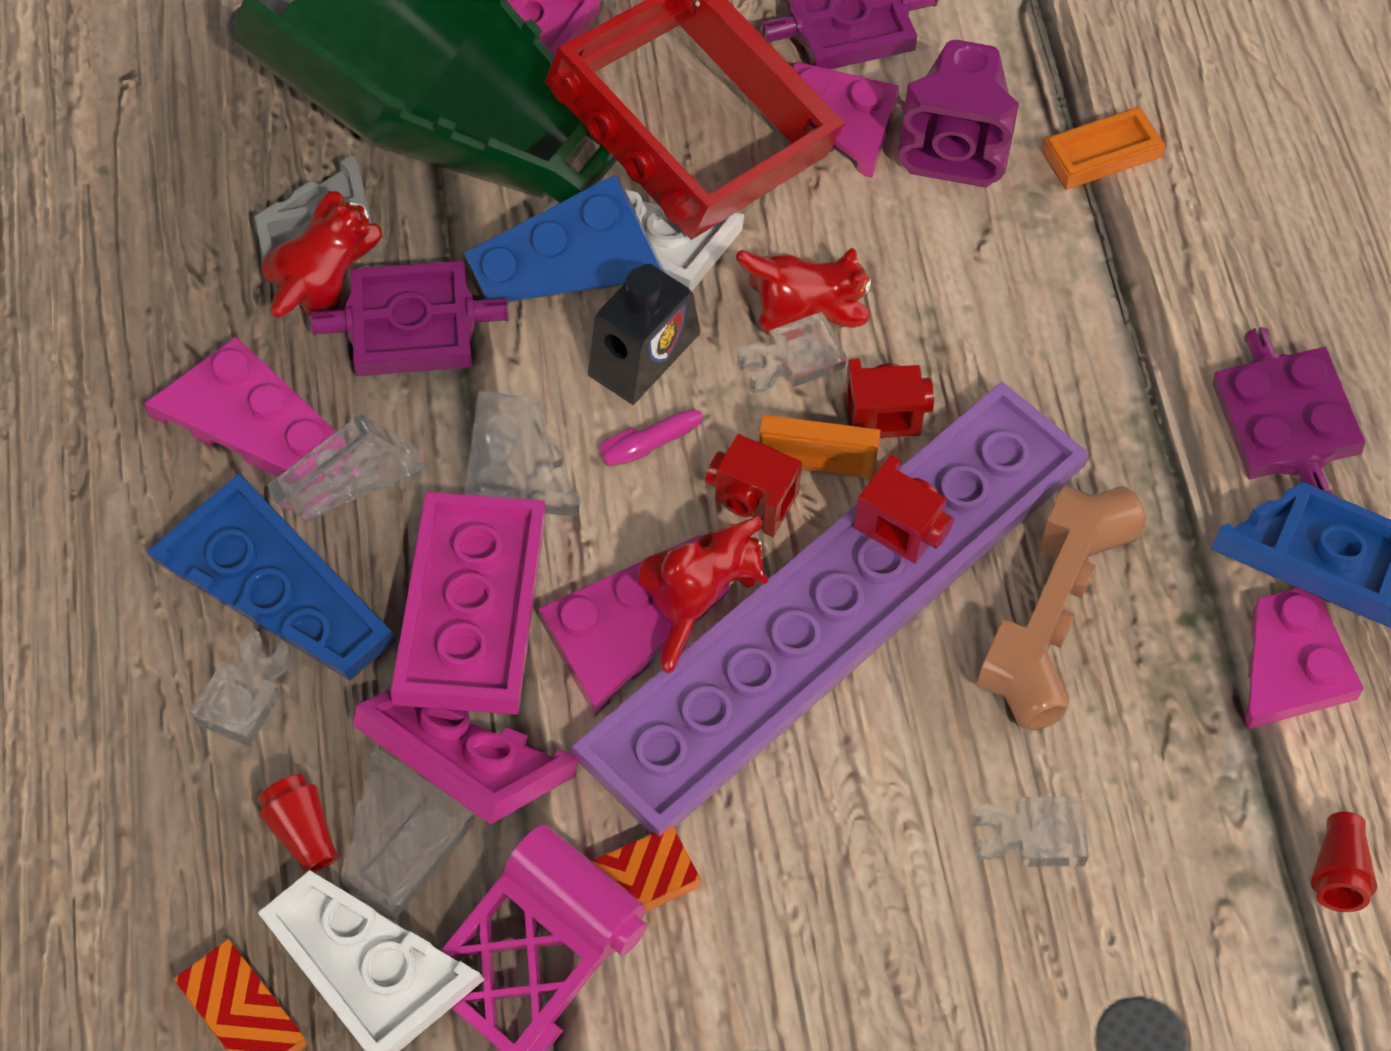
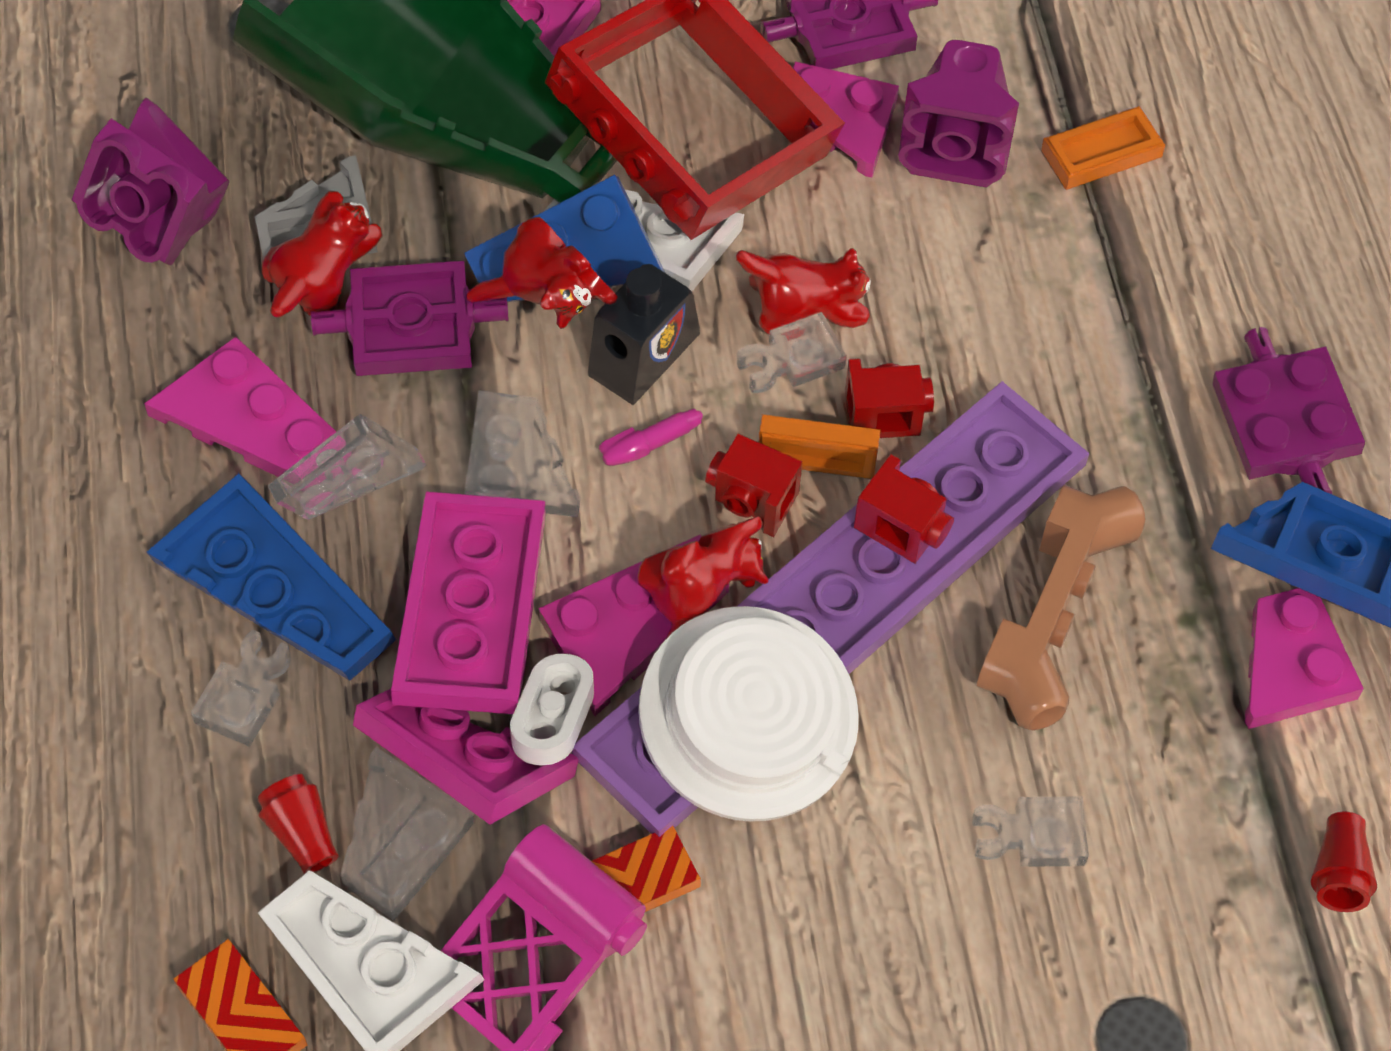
none -> magenta piece [71,97,229,266]
none -> red animal [466,217,618,329]
none -> white plate [510,654,594,765]
none -> white piece [638,606,859,822]

